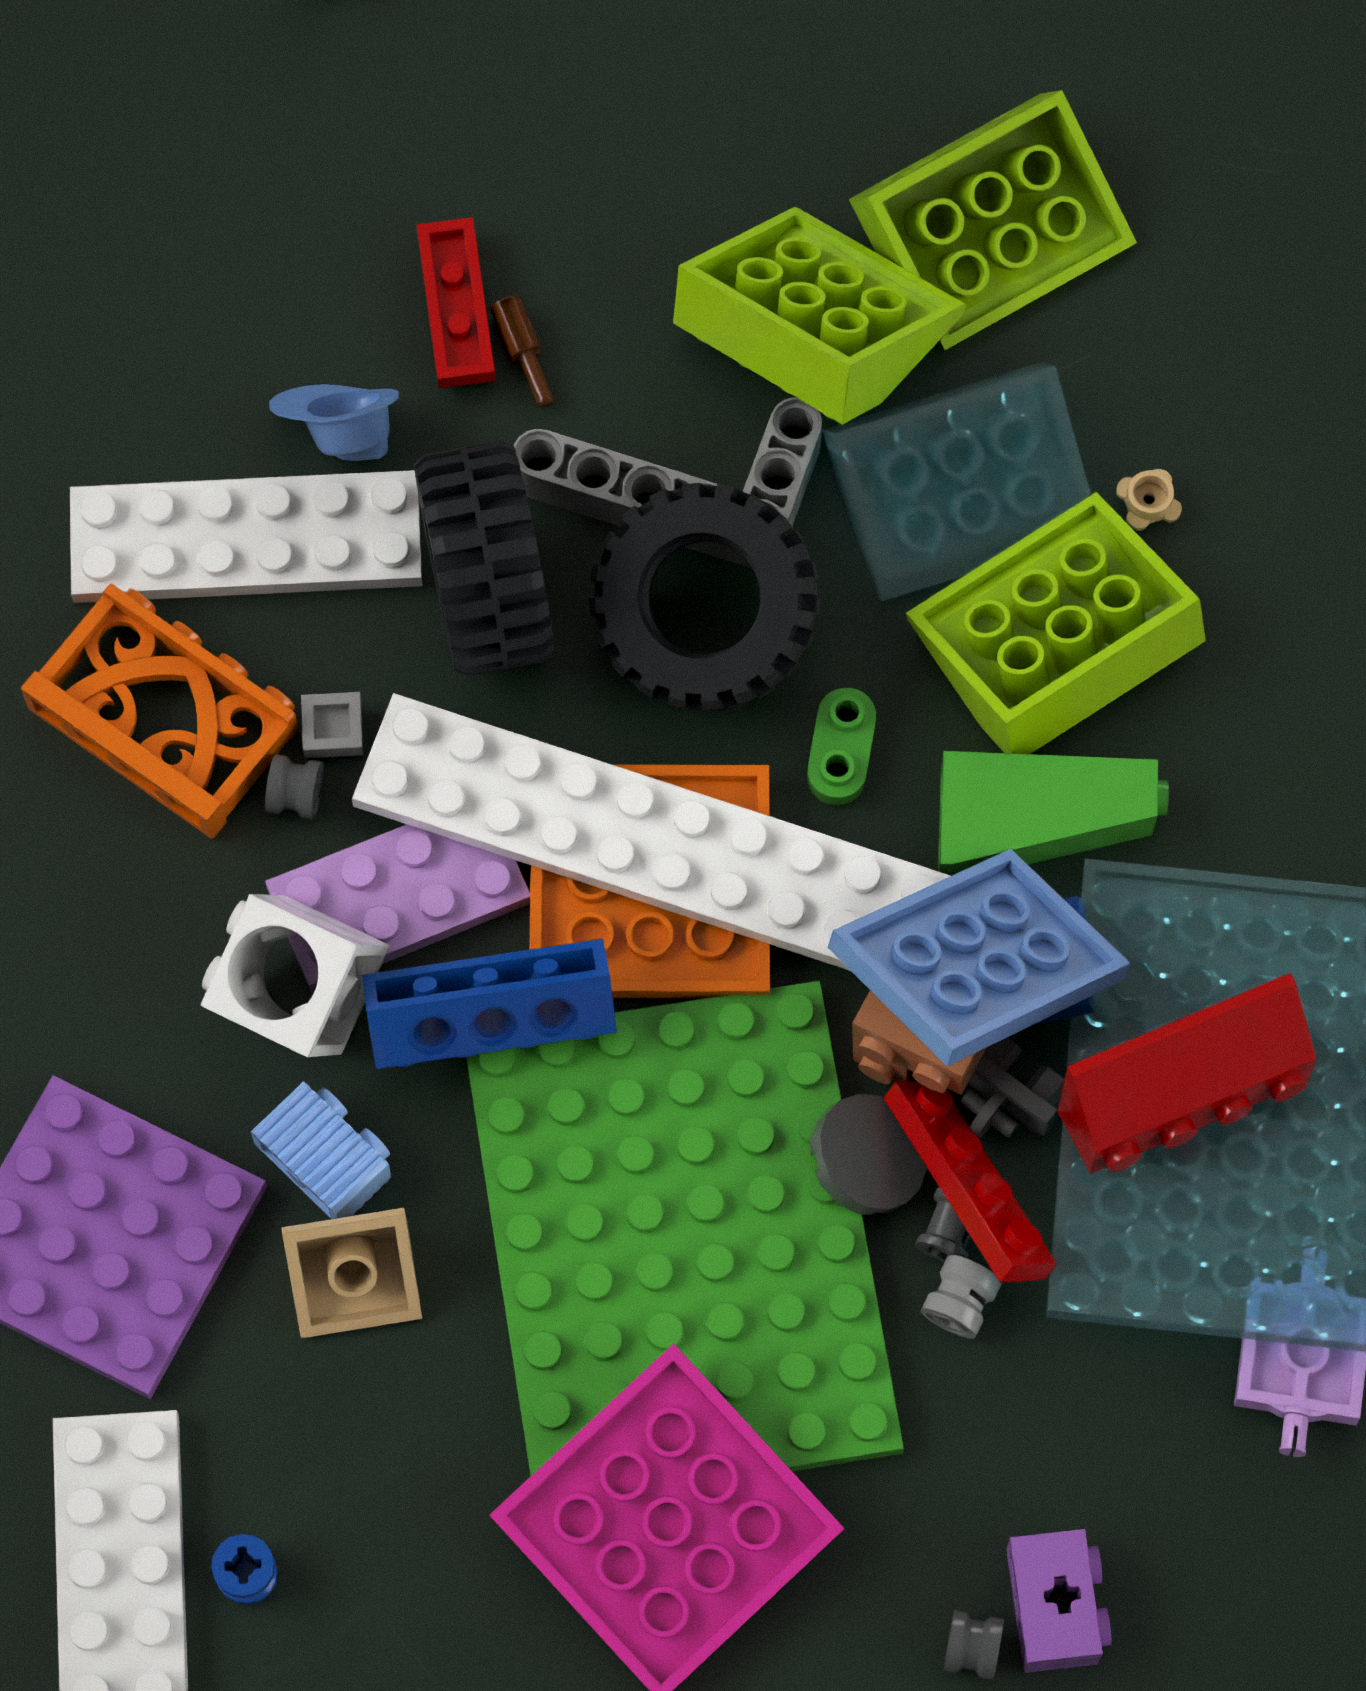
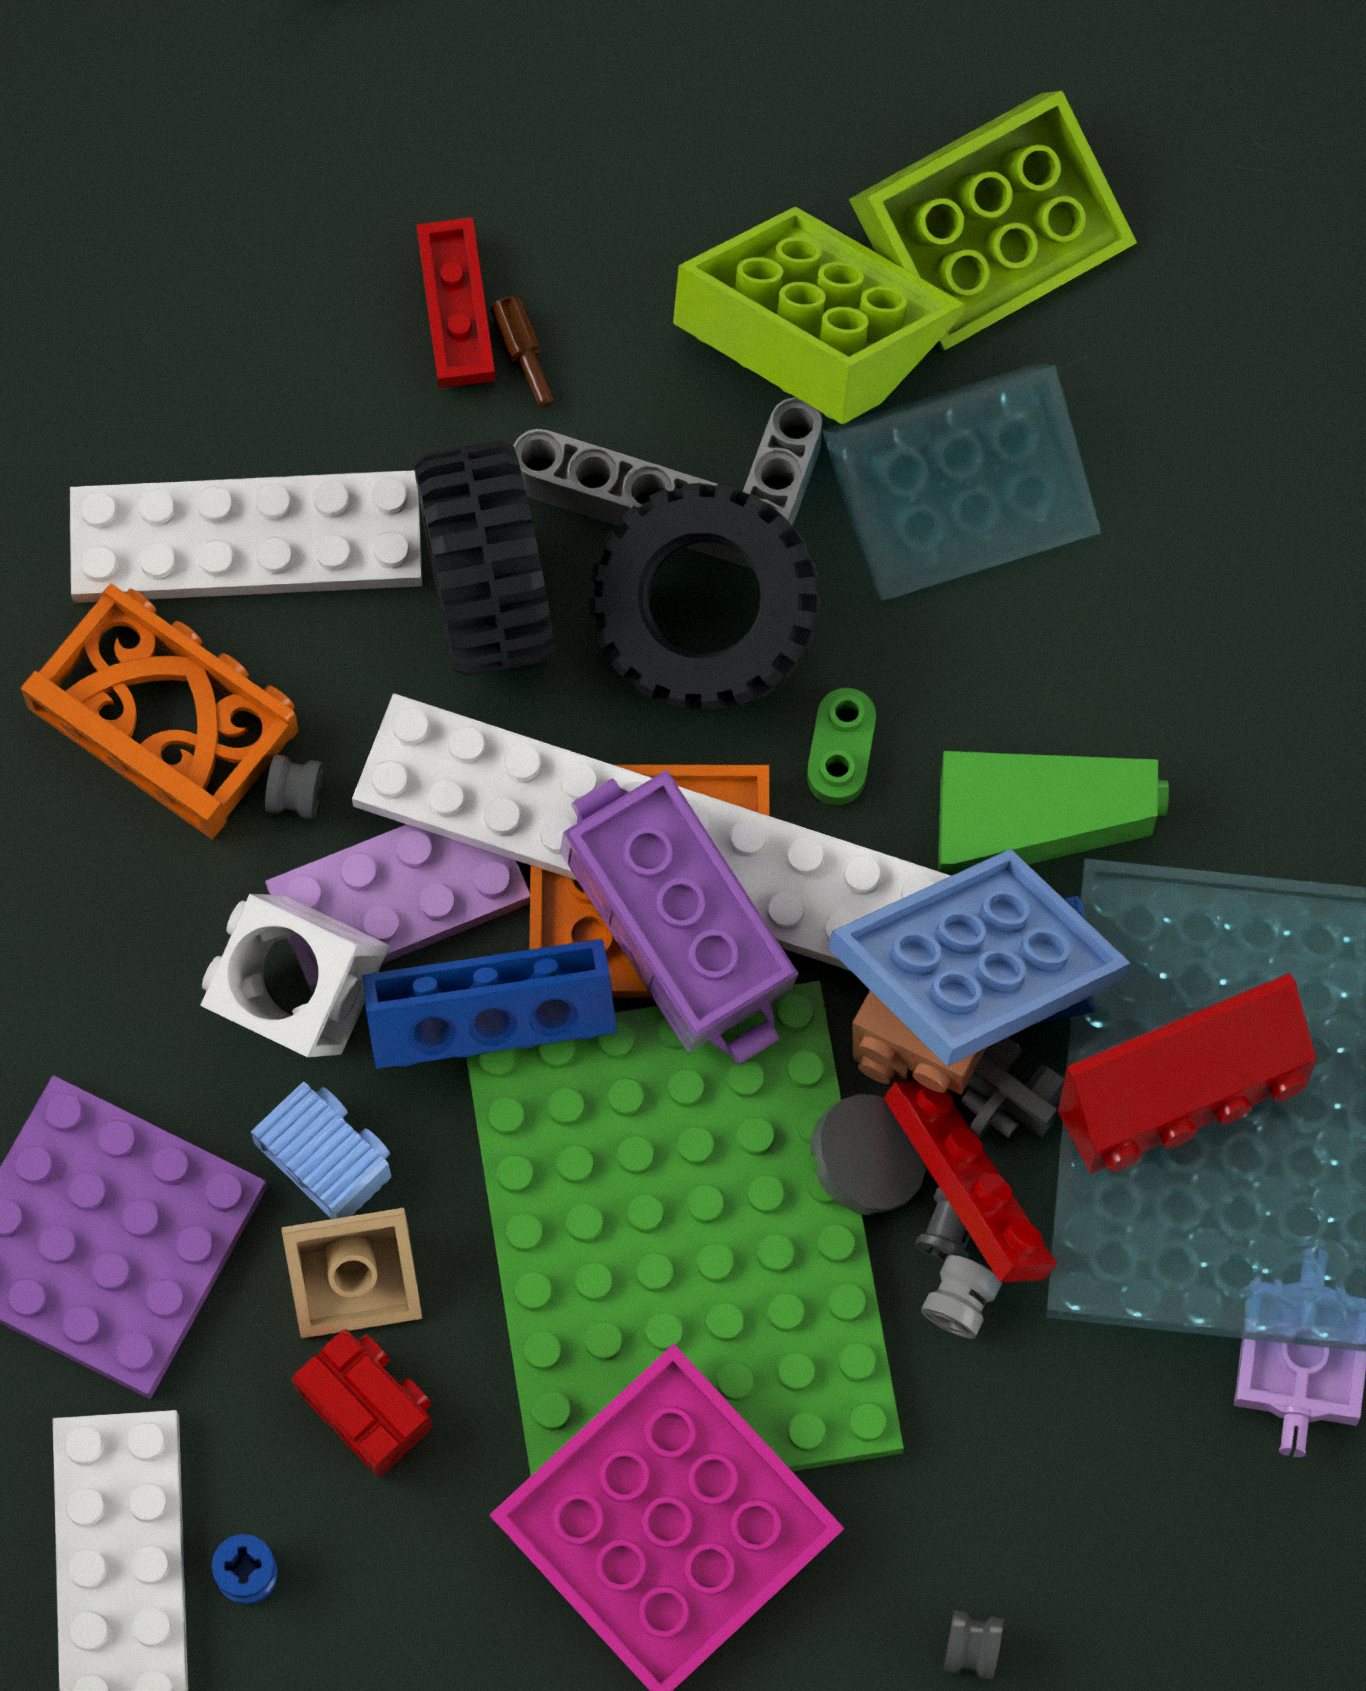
medium blue piece [269,384,399,461] -> none
light grey plate [301,692,364,758] -> none
lime slope [906,492,1206,754] -> none
medium lavender brick [1006,1529,1111,1673] -> none
tan plate [1116,469,1182,531] -> none
none -> red brick [291,1329,433,1477]
none -> medium lavender container [560,770,798,1065]

